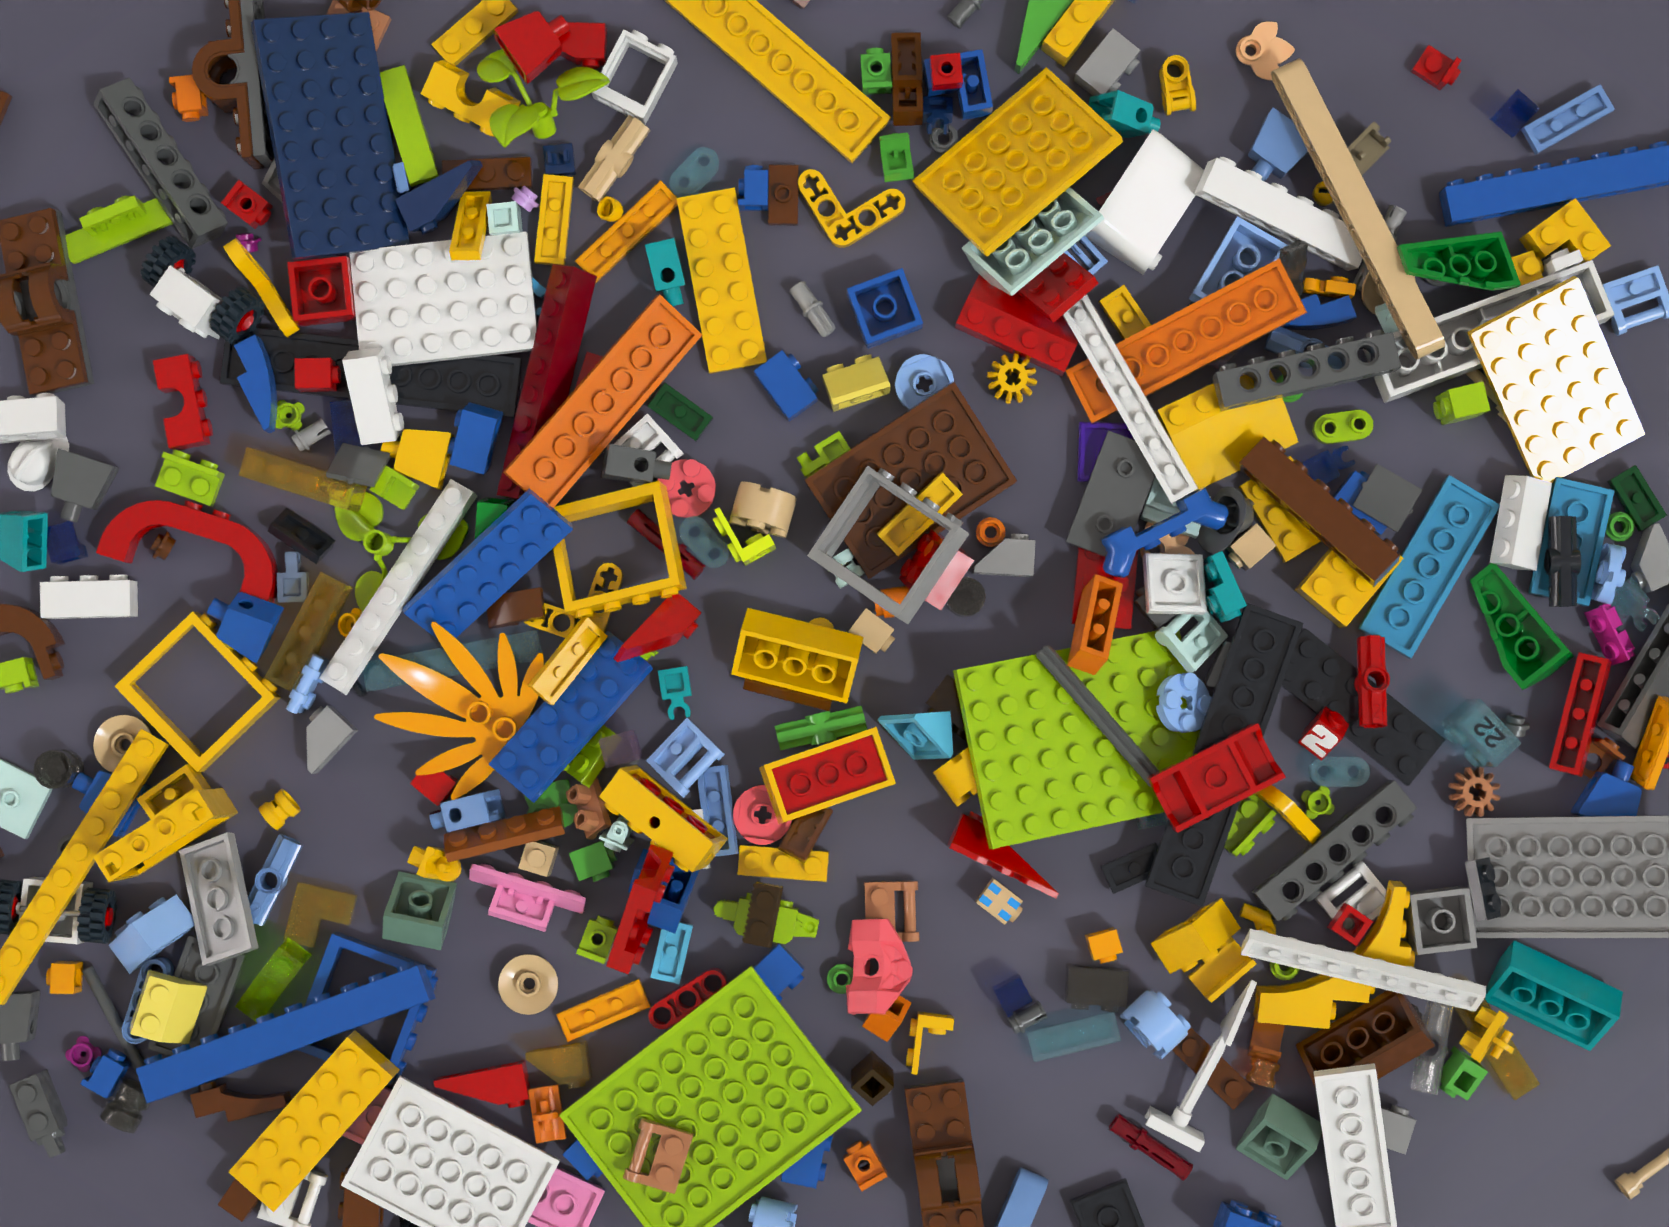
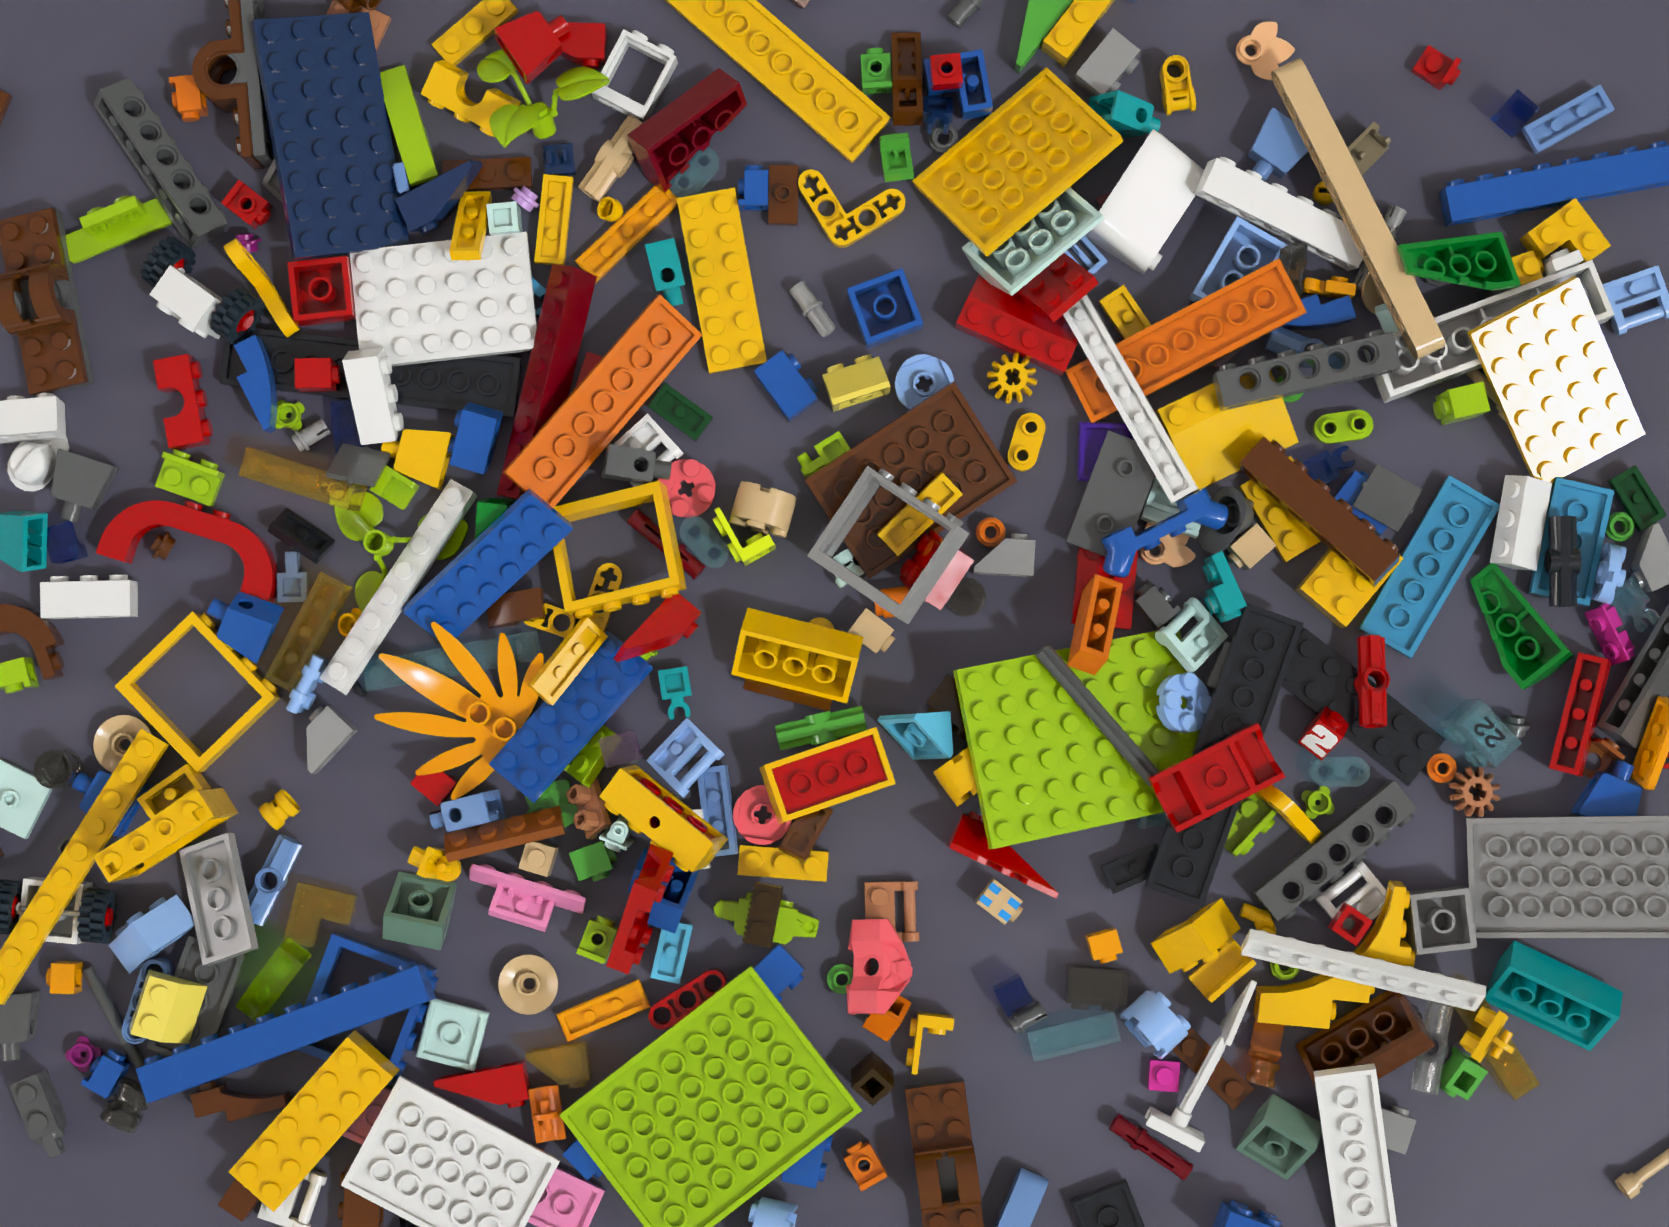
nougat plate [623,1118,694,1194] -> none
white tile [1143,553,1207,615] -> none
black plate [1465,857,1501,922] -> none
none -> light aqua plate [416,998,490,1072]
none -> dark red wedge [627,68,747,193]
none -> yellow plate [1007,413,1046,472]
none -> dark pink plate [1147,1059,1180,1092]
none -> orange plate [1426,753,1457,783]

